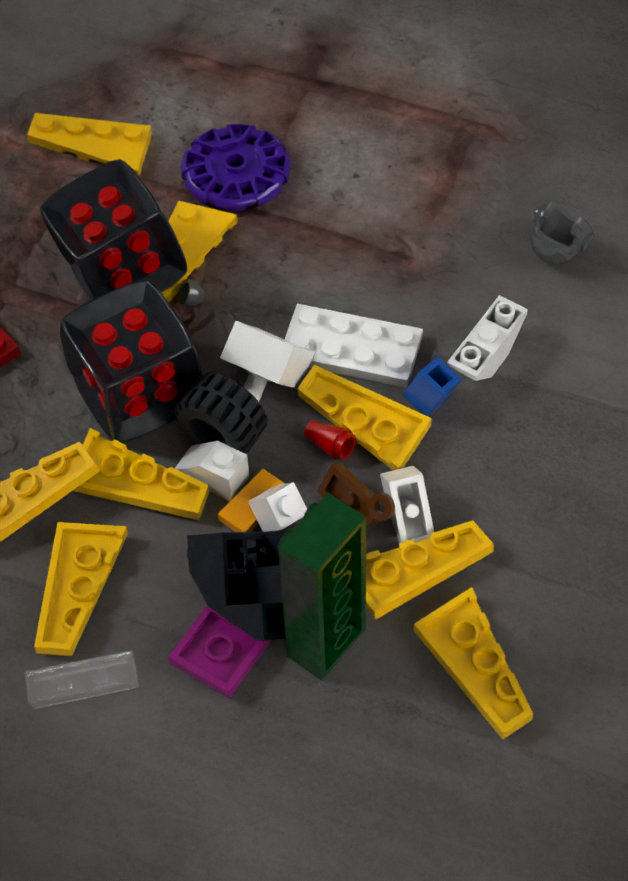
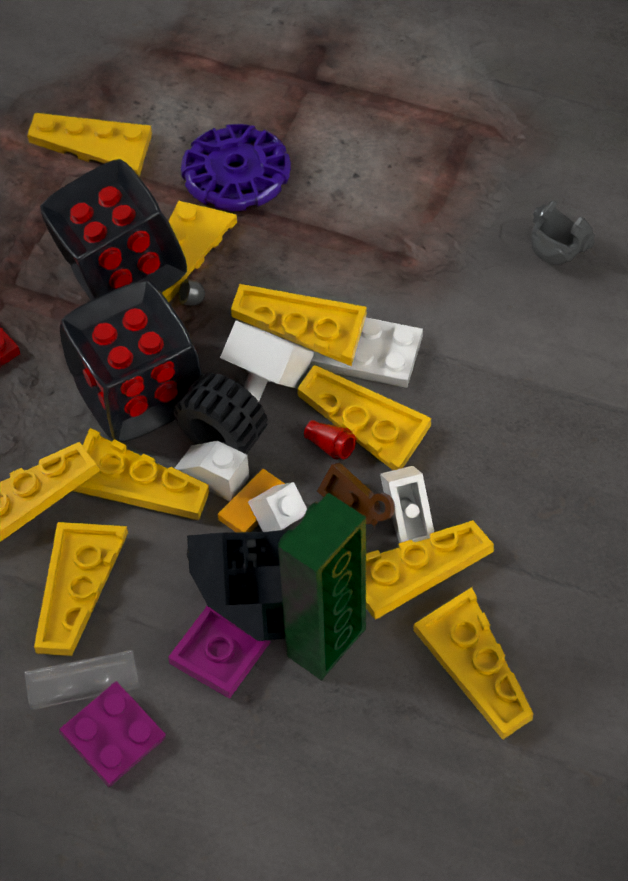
blue brick [403,357,462,417] -> none
white slope [447,295,528,381] -> none
none -> magenta plate [59,681,166,787]
none -> yellow wing [231,284,367,366]

